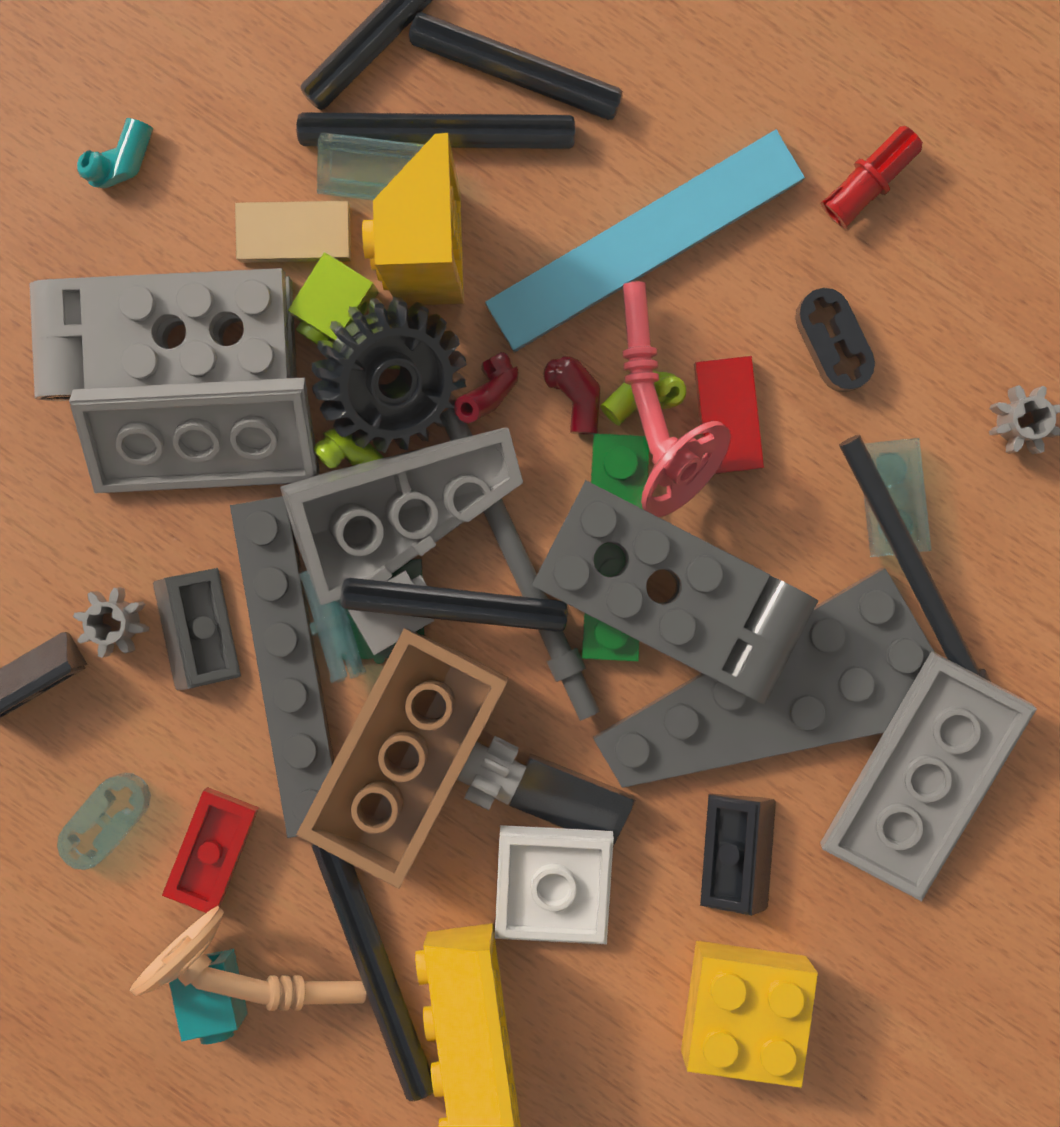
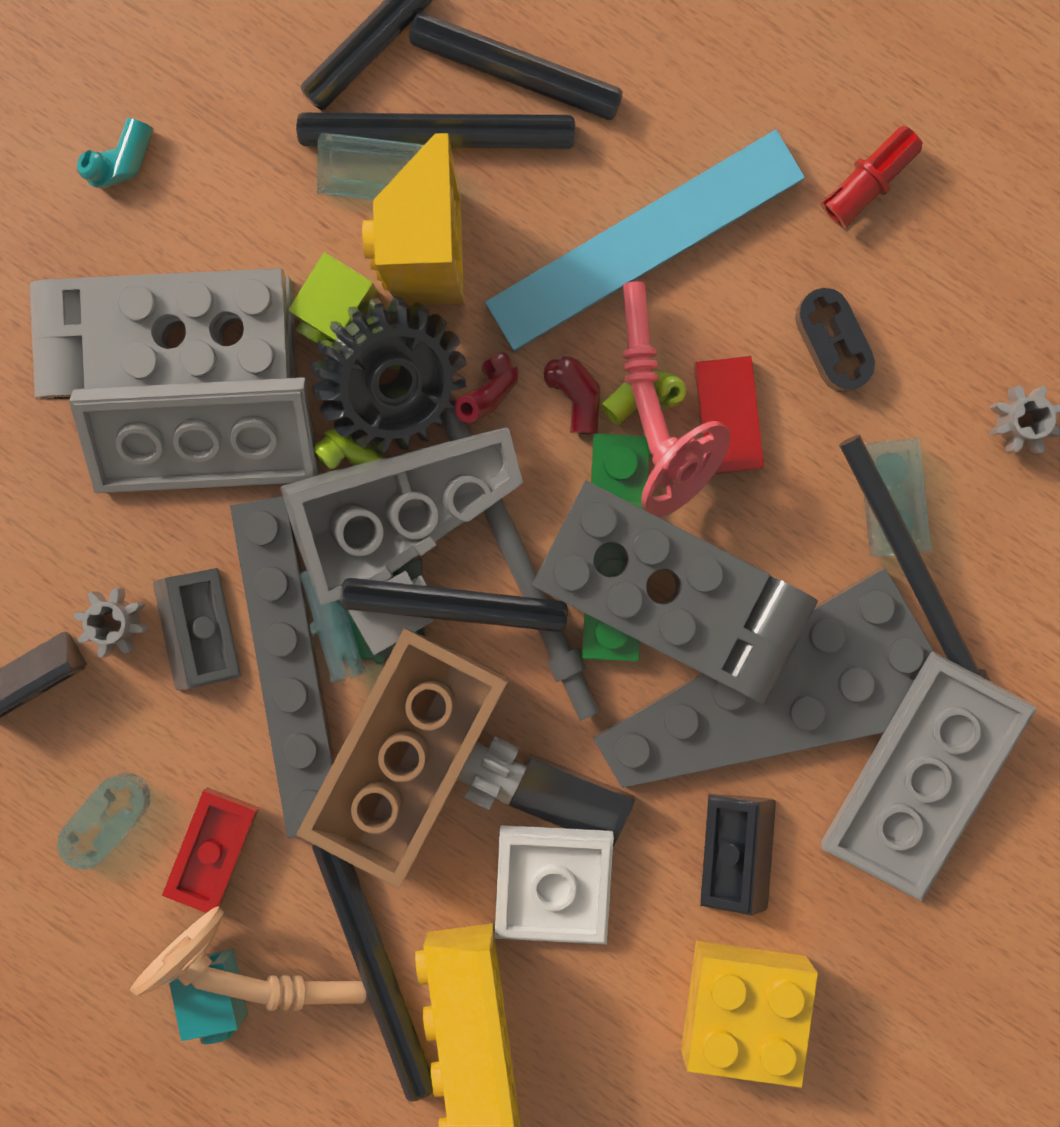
tan tile [235,201,351,263] -> none

